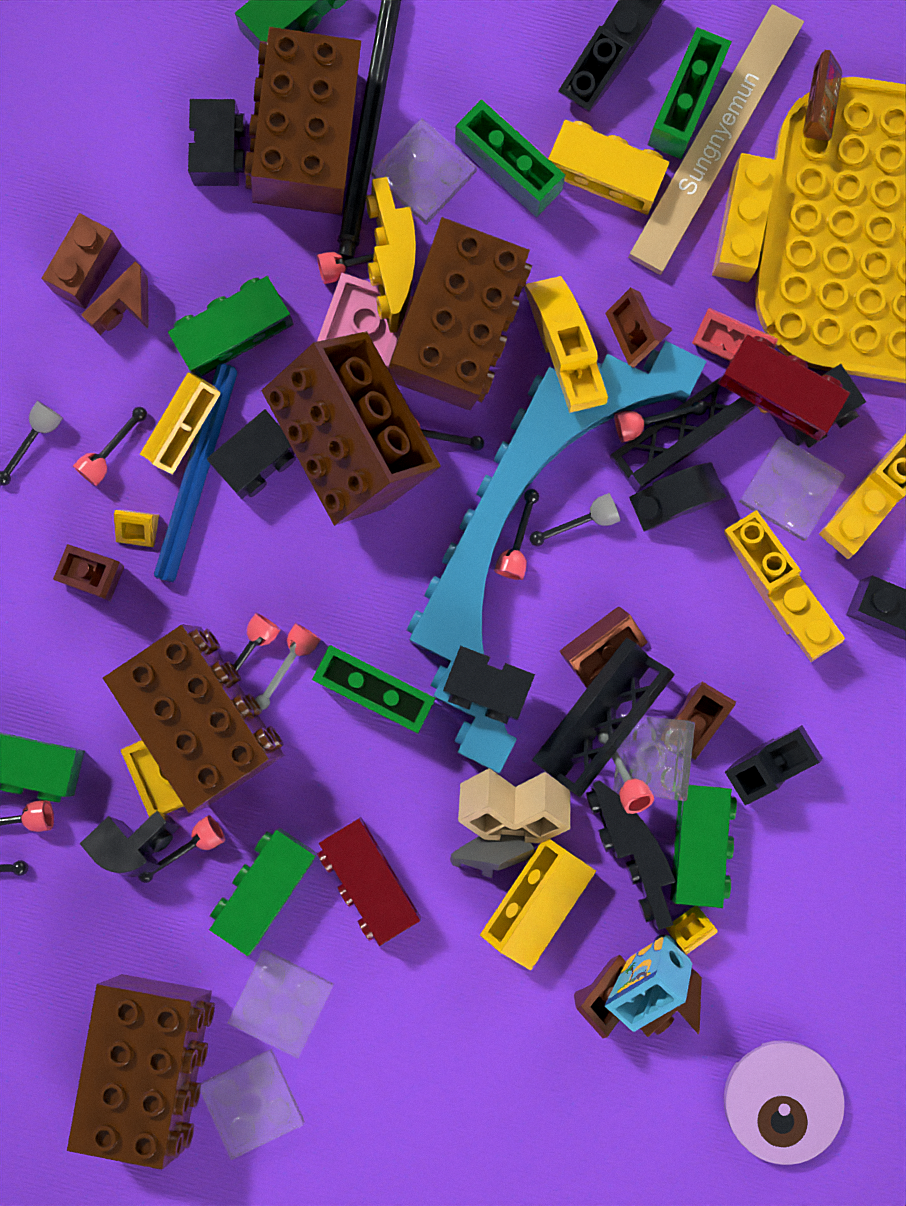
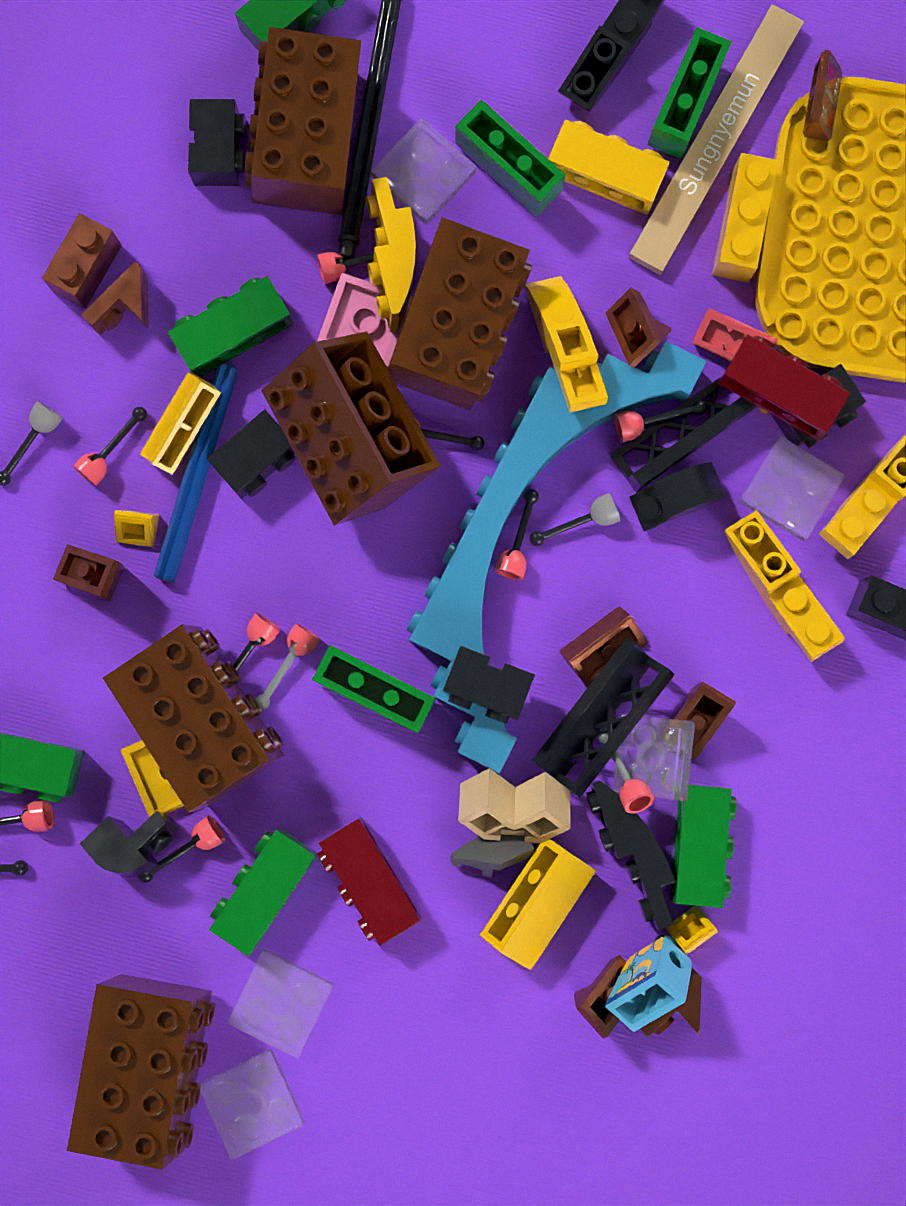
lavender tile [724,1040,845,1165] -> none
black brick [725,725,823,806] -> none

